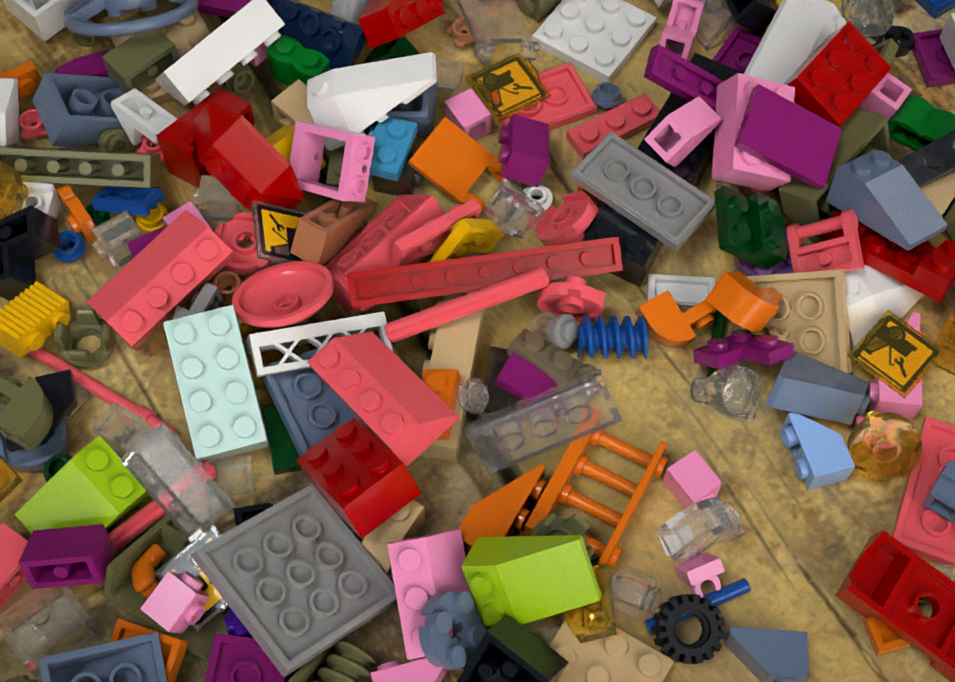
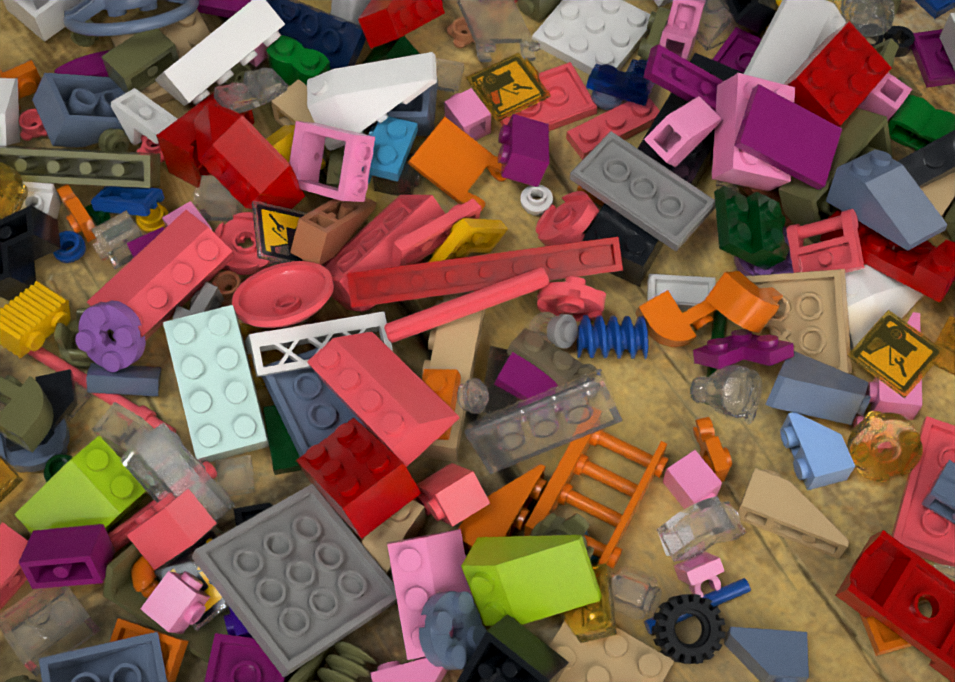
clear brick [485,178,544,239] -> none
none -> medium lavender plate [75,300,146,373]
none -> sand blue slope [86,363,161,396]
none -> coral brick [126,488,217,570]
none -> clear slope [214,68,288,113]
none -> coral brick [416,463,490,527]
none -> clear blue plate [586,59,656,106]
none -> olive plate [638,7,671,65]
none -> orange plate [693,417,732,482]
none -> tan slope [735,468,849,559]

